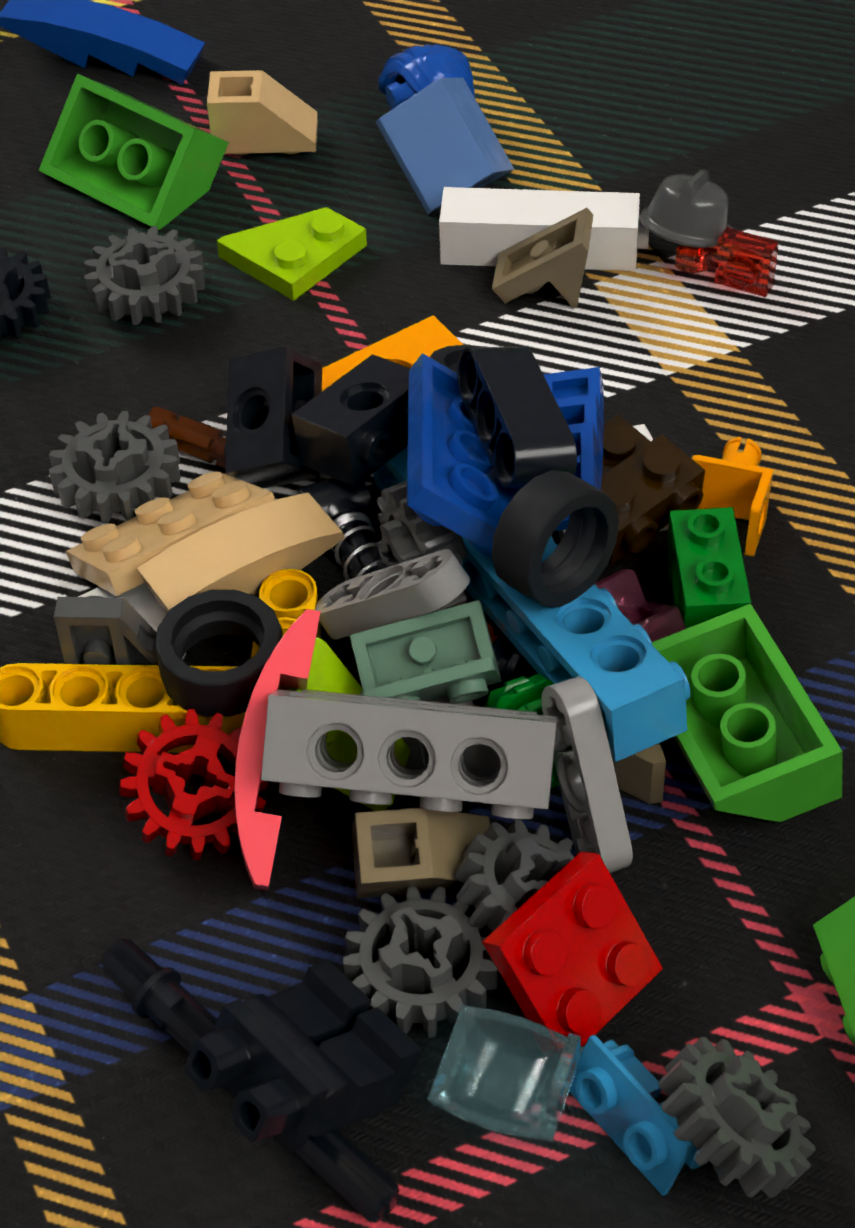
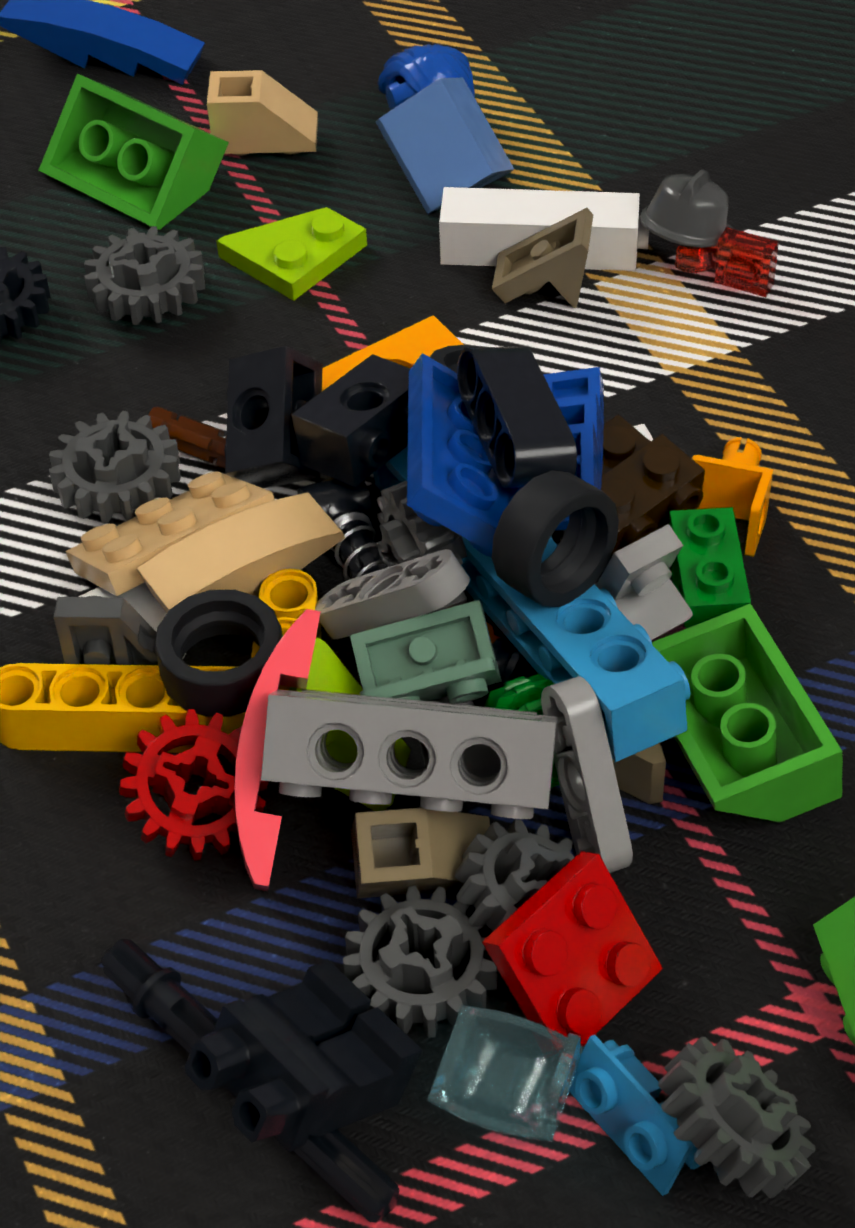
none -> light grey slope [596,524,693,640]

